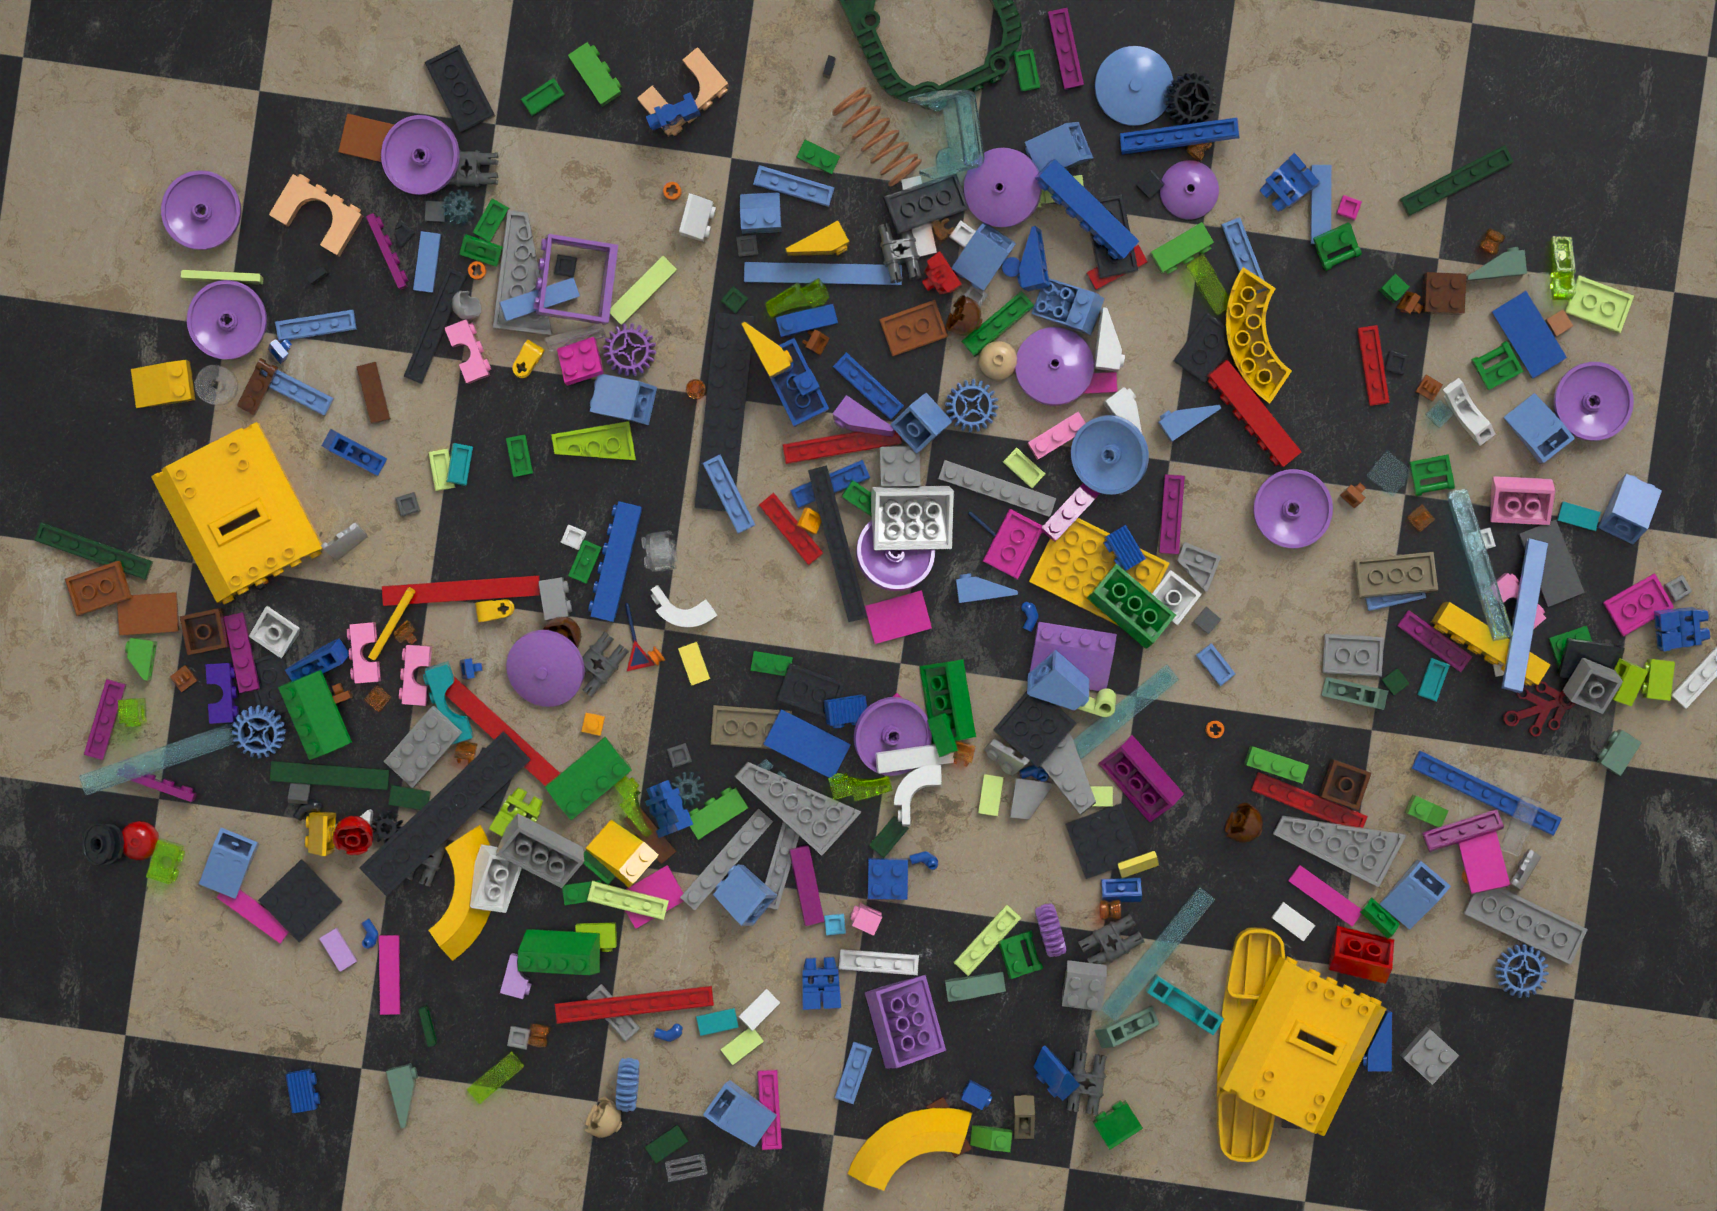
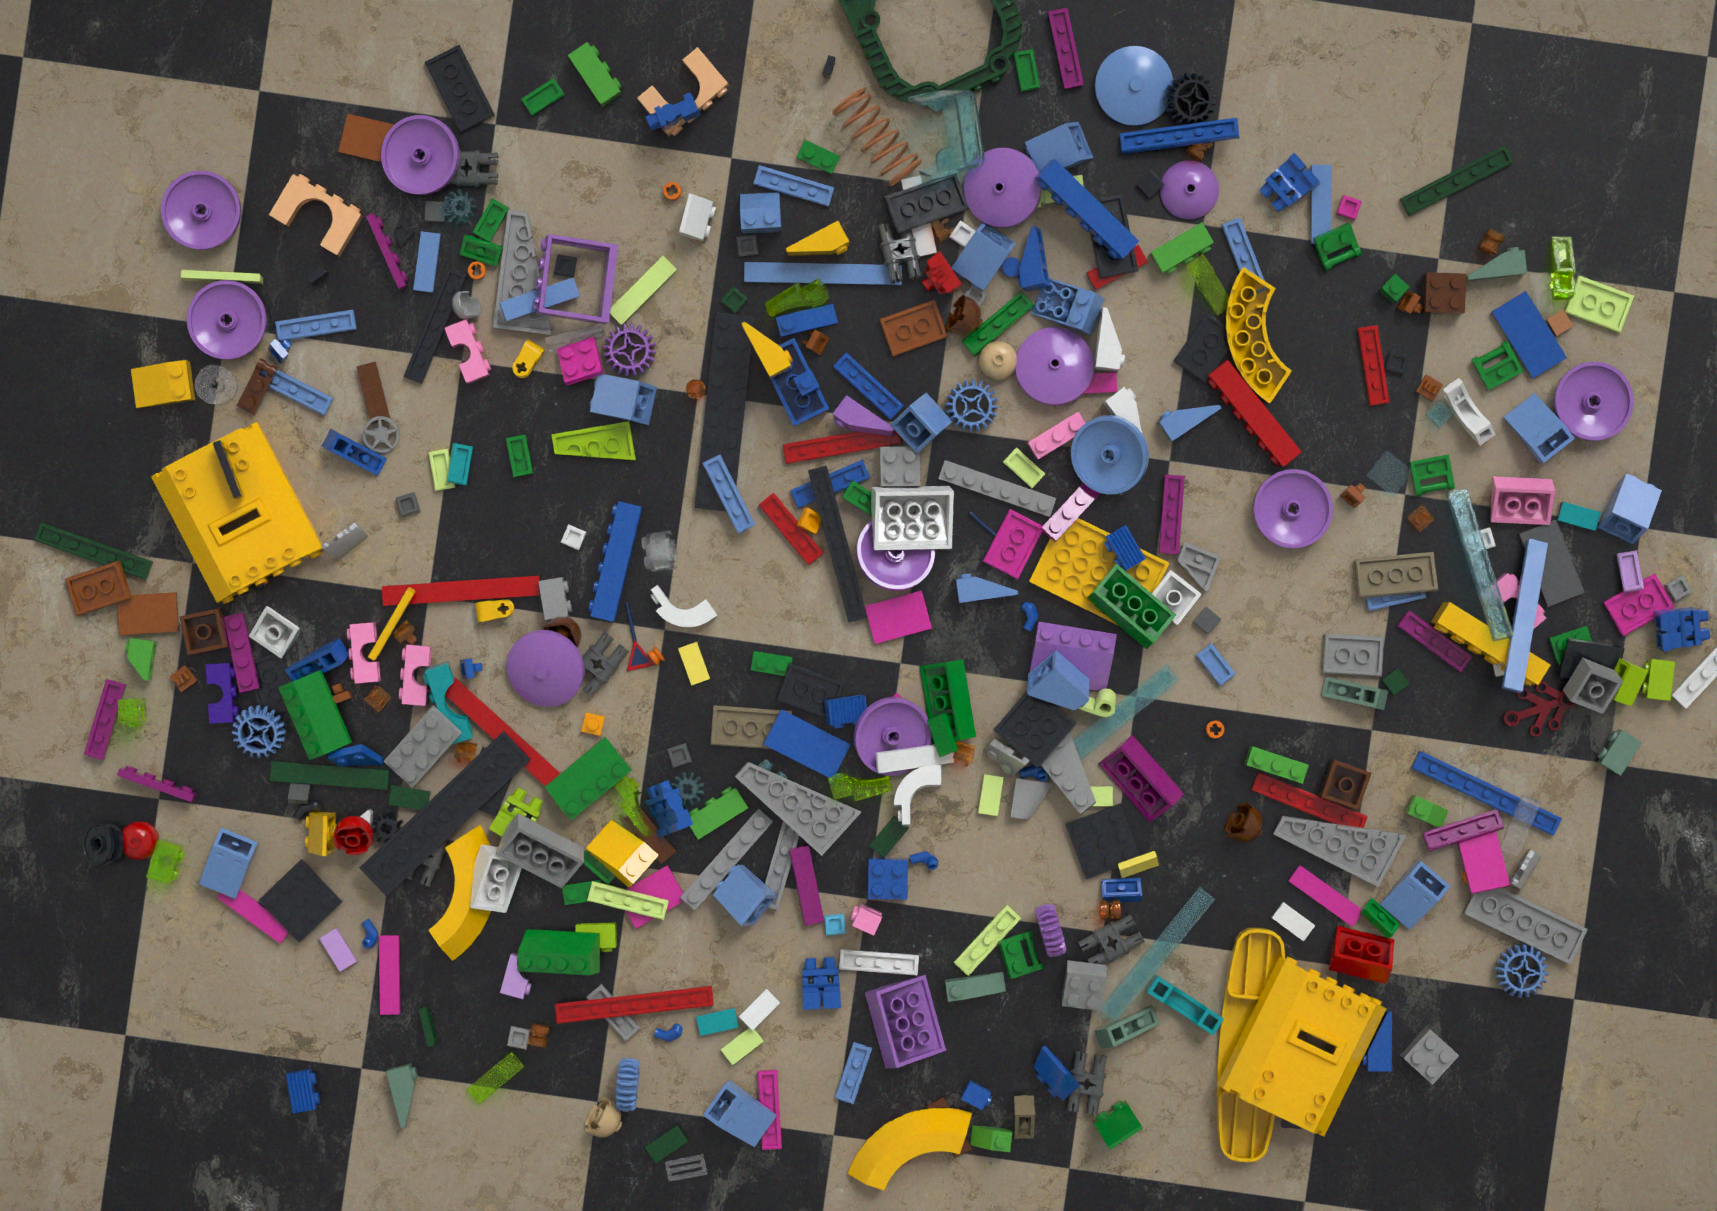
clear light blue plate [79,723,238,795] -> none
green plate [568,540,602,584] -> none
teal tile [1417,658,1450,702] -> none
none -> black tile [213,440,244,499]
none -> blue wing [328,744,383,767]
none -> light grey wheel [362,416,400,453]
none -> lavender tile [1616,550,1644,593]

